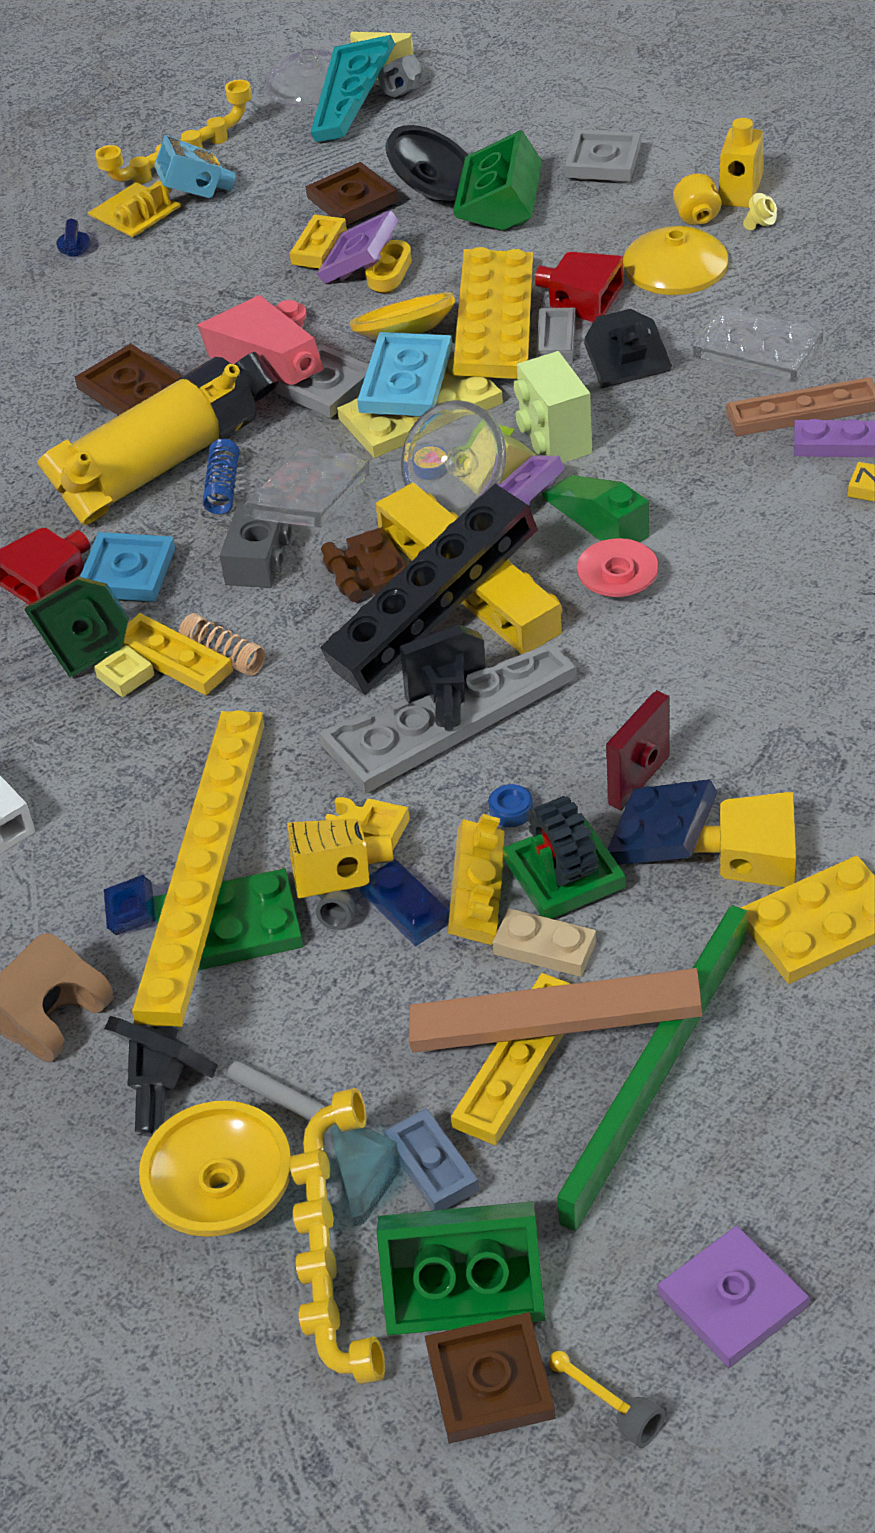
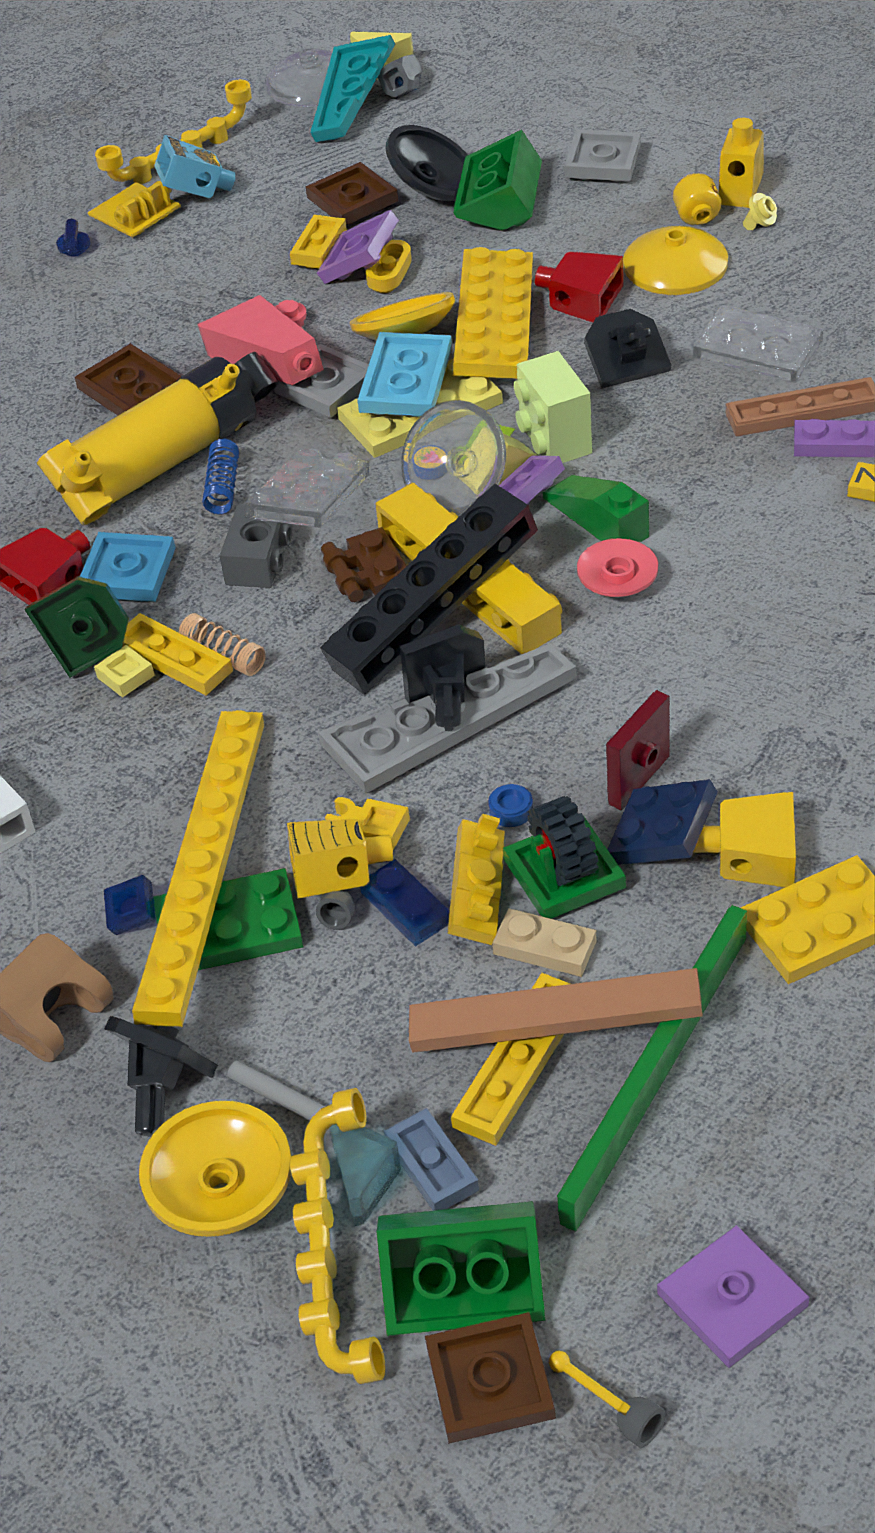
light grey tile [536,308,576,362] -> none

